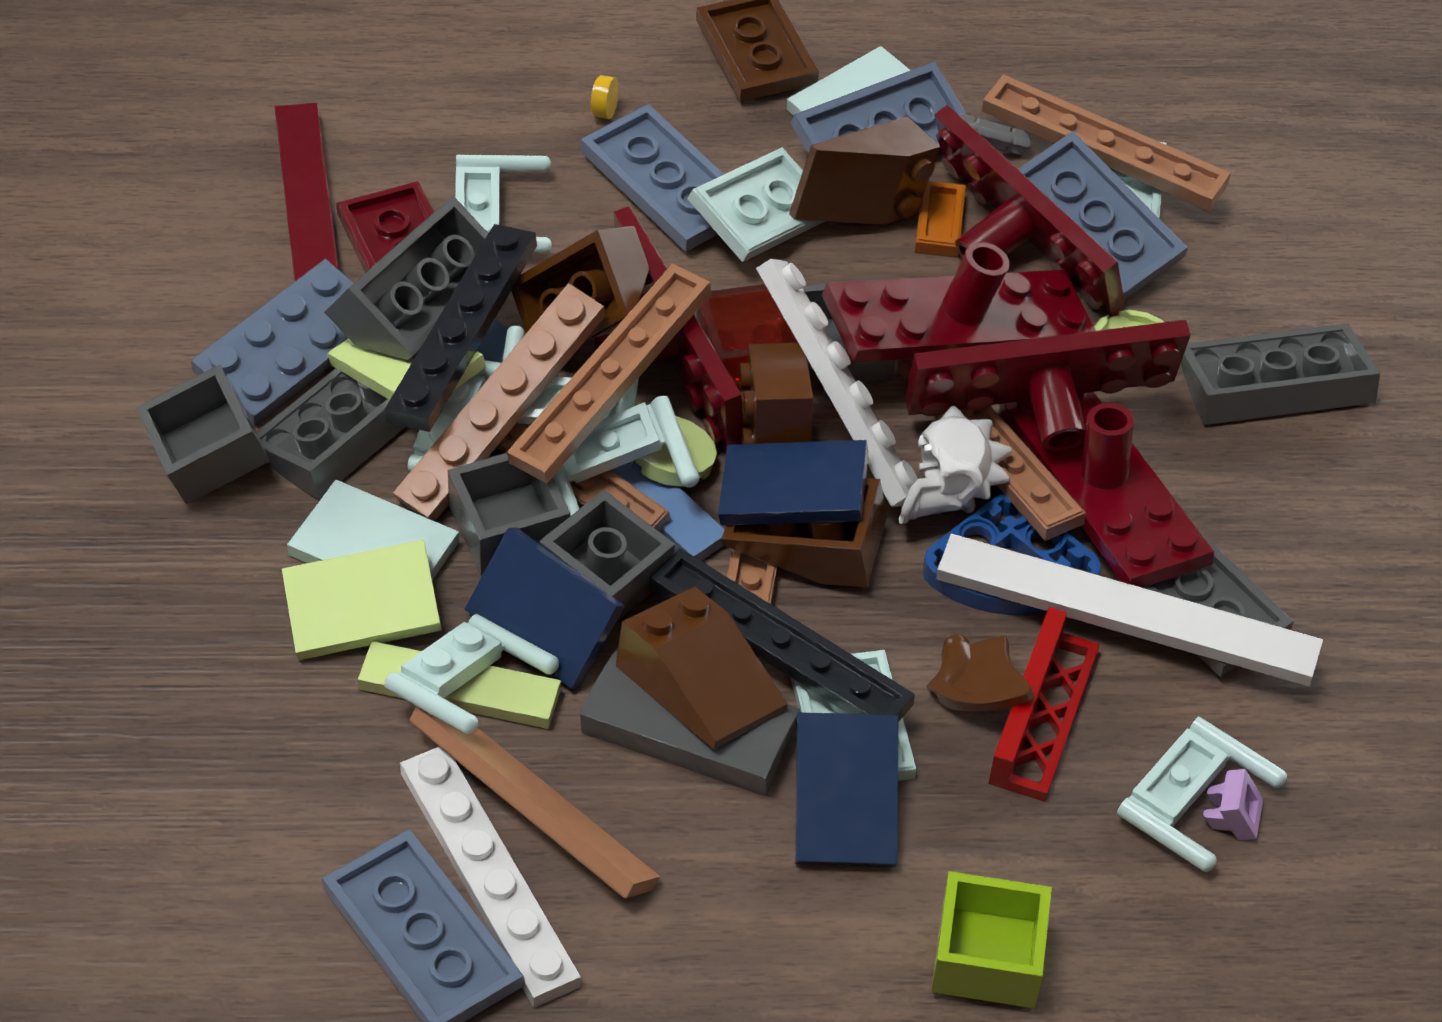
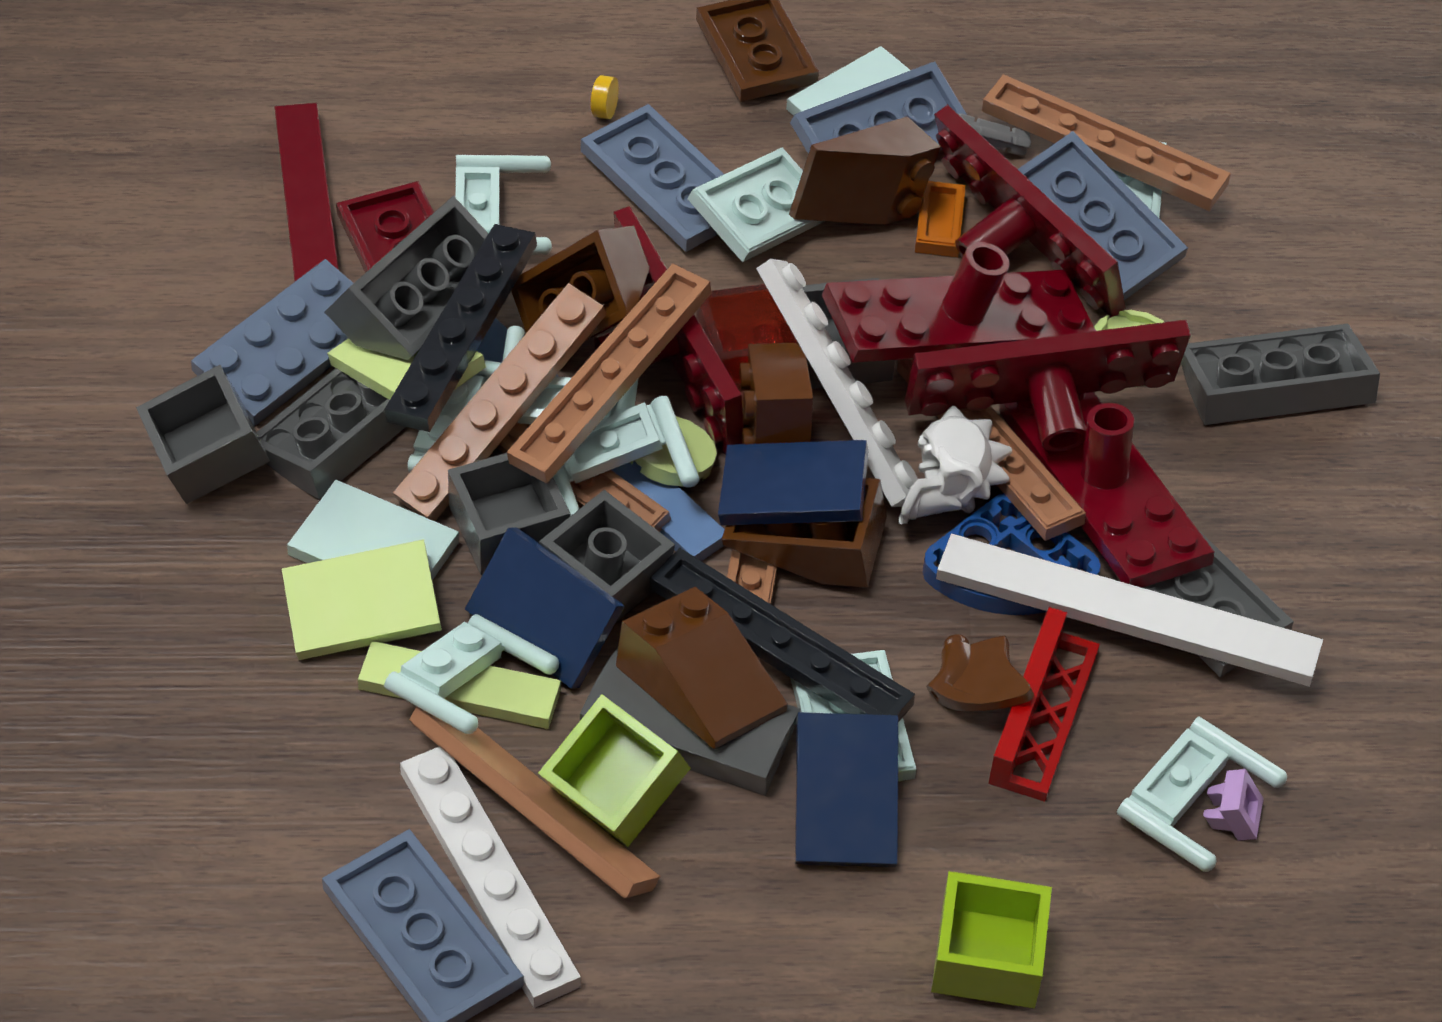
none -> lime piece [538,694,691,847]

